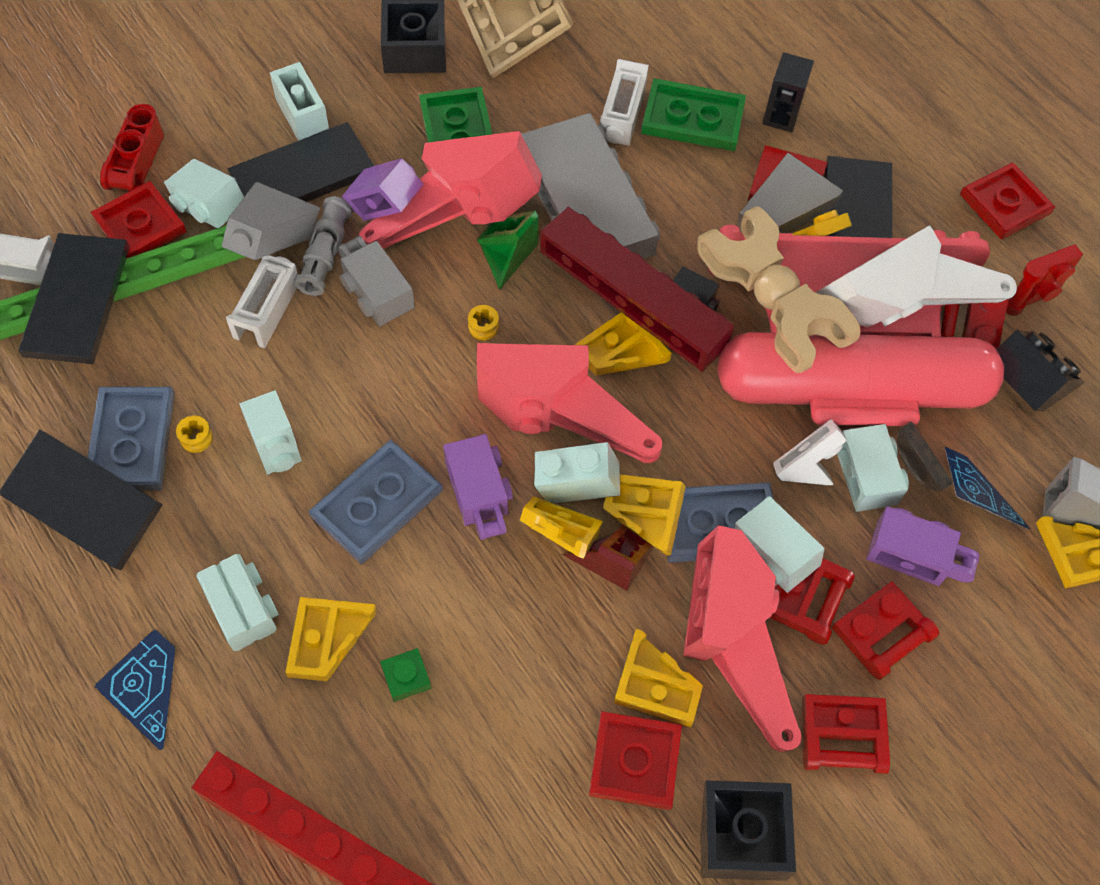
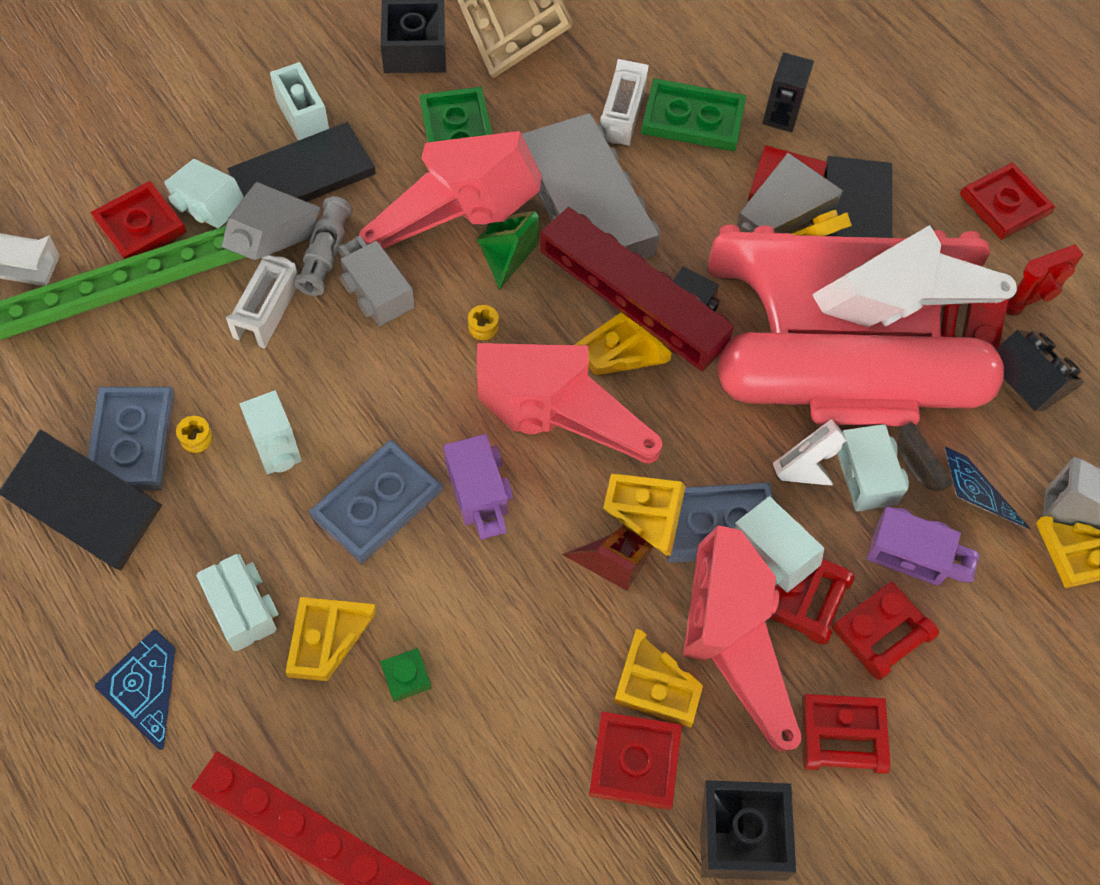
black tile [18,233,130,364] -> none
red piece [100,104,164,192] -> none
medium lavender brick [342,158,423,221] -> none
yellow wing [520,496,603,559] -> none
light aqua brick [534,442,620,504] -> none
tan piece [698,206,860,373] -> none

